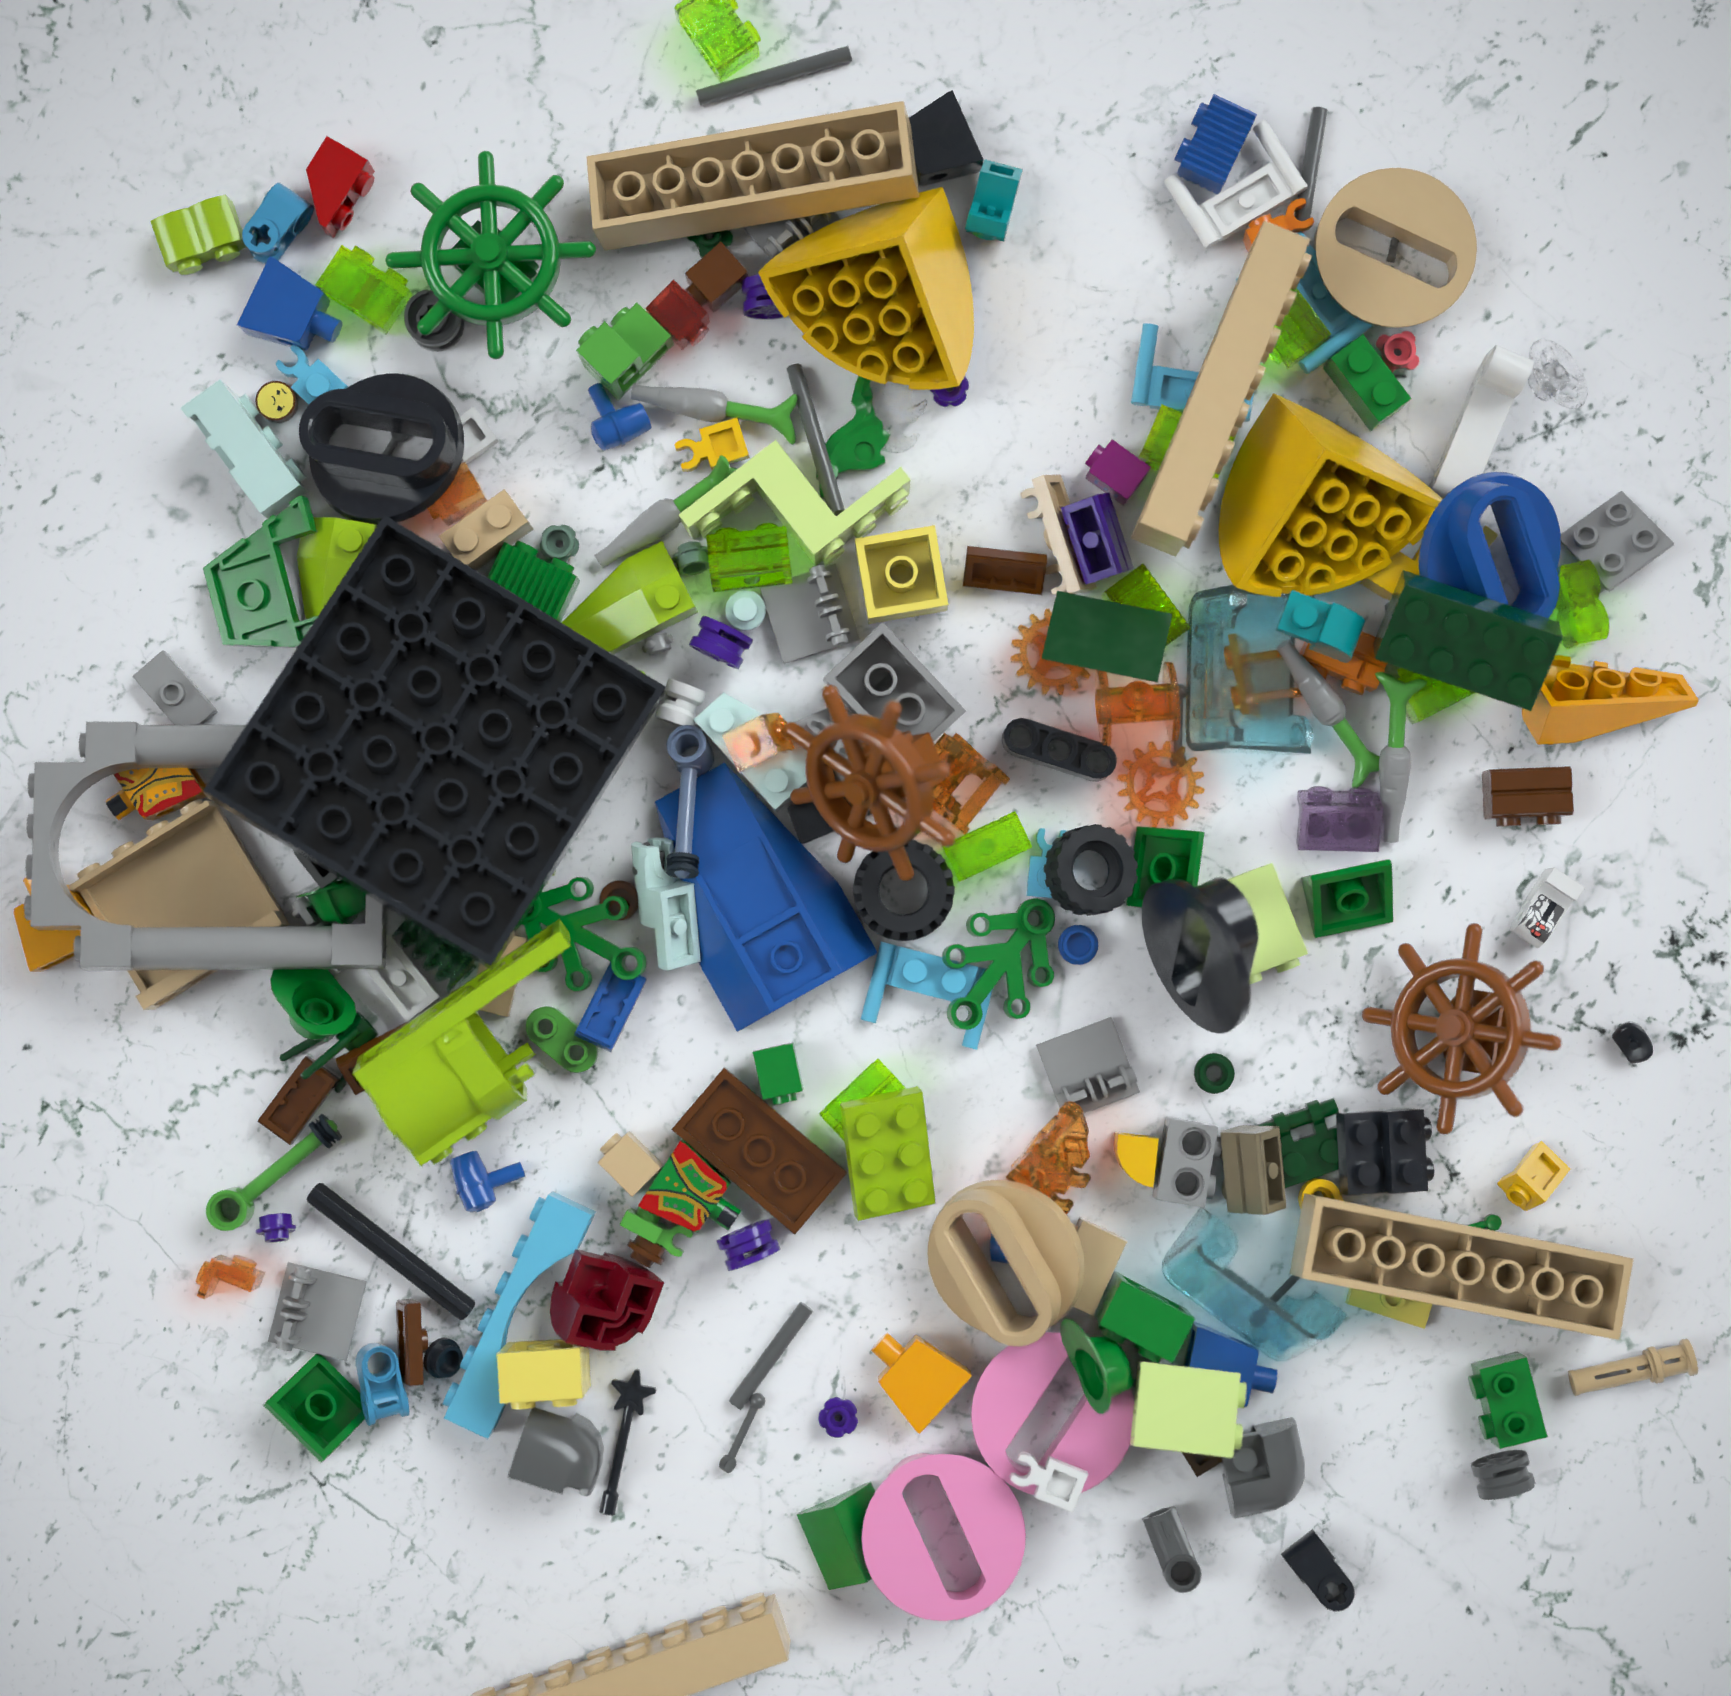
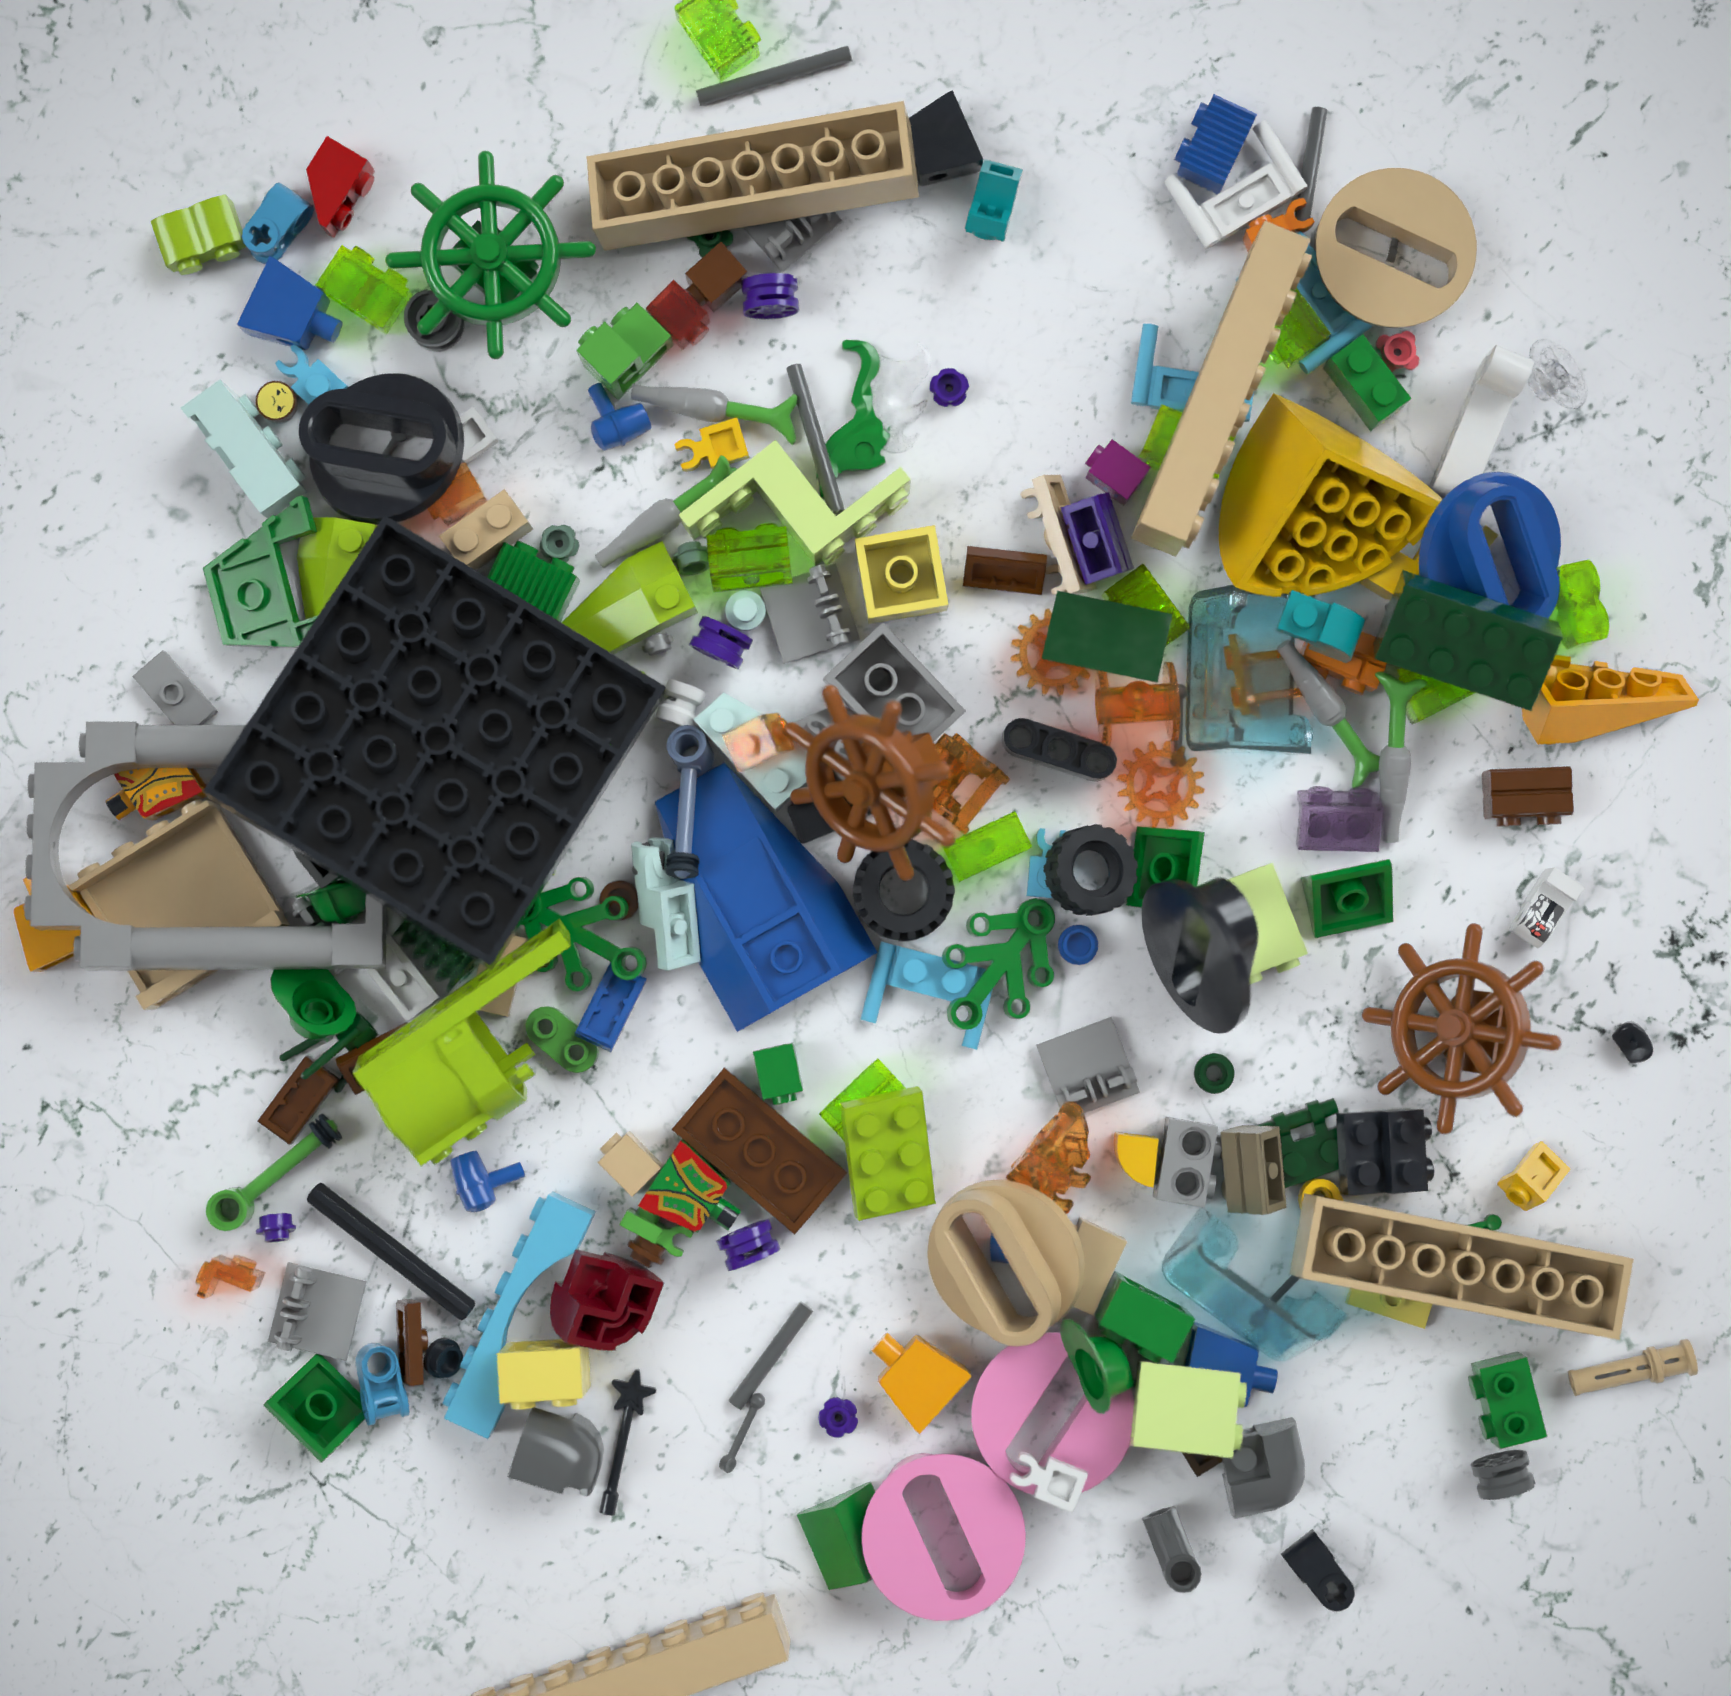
yellow brick [758,187,974,390] -> none
light grey hinge [1561,491,1674,593] -> none

